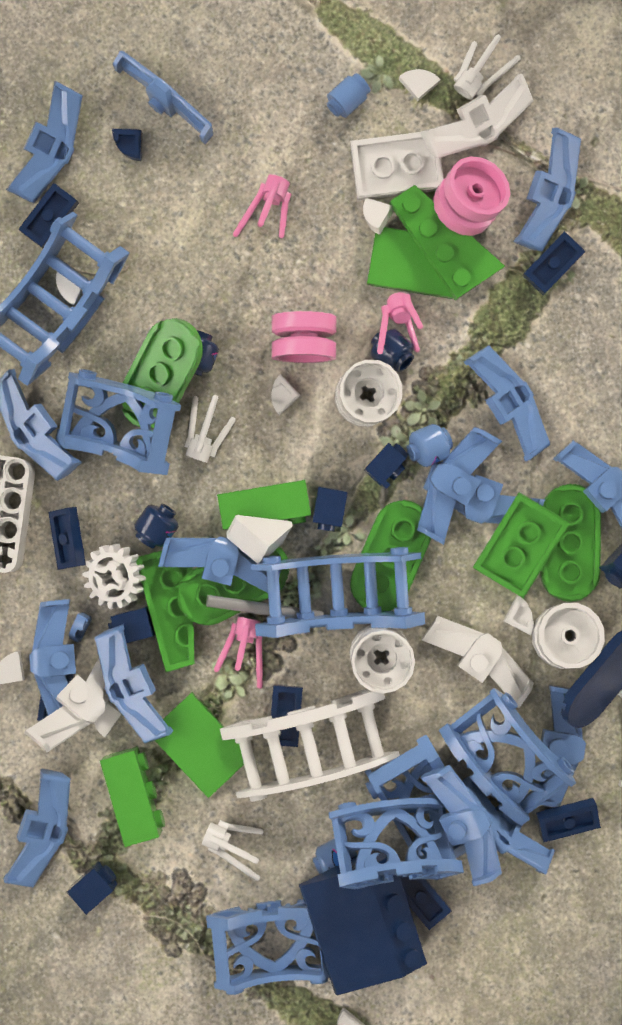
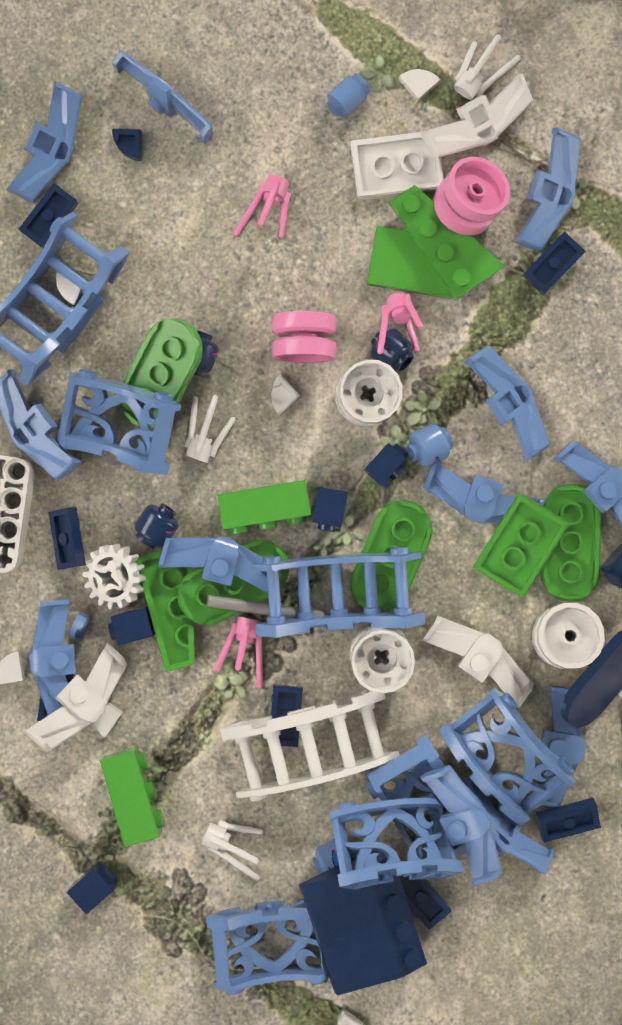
medium blue plate [3,769,71,888] -> none
medium blue plate [95,624,174,743] -> none
bright green tile [154,692,244,798] -> none
white slope [226,515,293,563] -> none
white tile [363,198,393,234] -> none
medium blue plate [417,427,502,545] -> none
white tile [503,595,534,635] -> none

